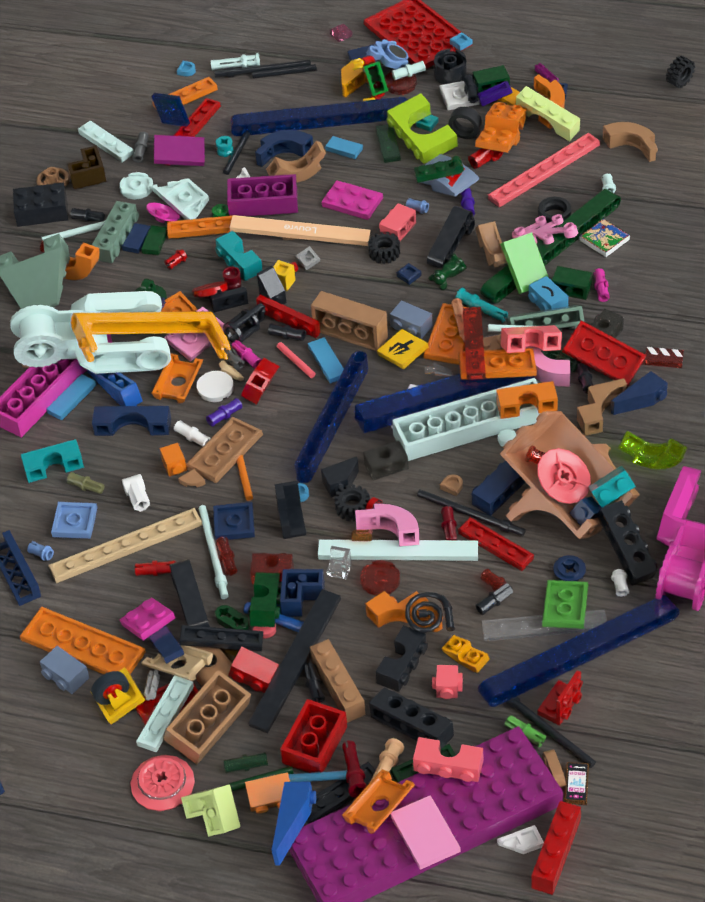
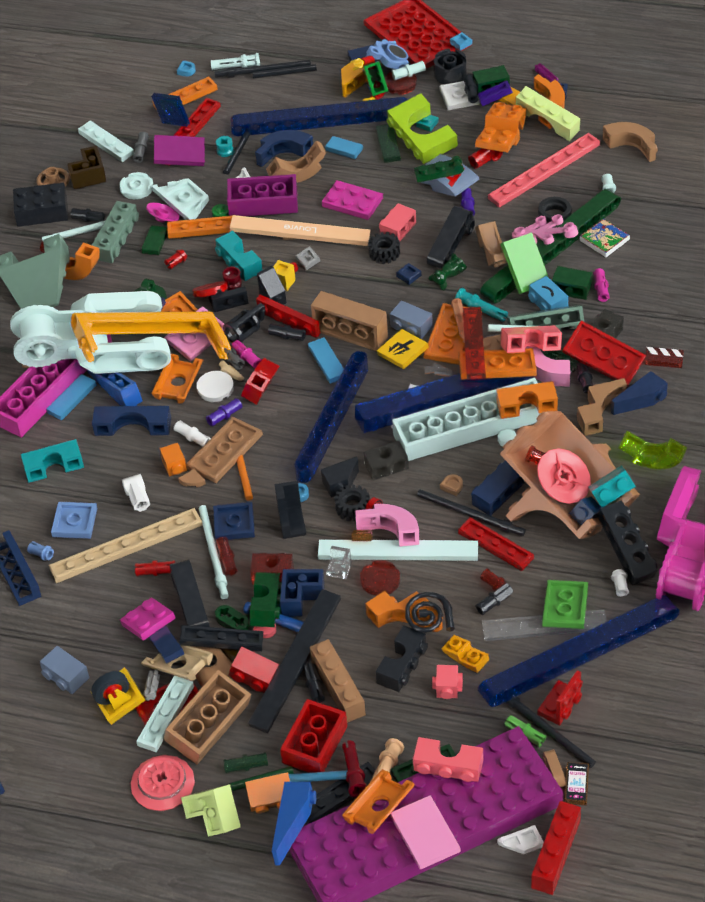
orange tile [20,607,146,675] -> none
olive axle [67,472,105,494] -> none
dark blue tile [122,223,151,254] -> none
coral bar [277,342,316,378] -> none
clear pink plate [330,24,352,42] -> none
black brick [369,687,454,750] -> none
medium blue pin [406,198,429,214] -> none
dark red axle [441,506,457,541] -> none
black tyre [448,107,482,139] -> none
dark blue gear [553,555,586,581] -> none
black tyre [666,55,695,88] -> none

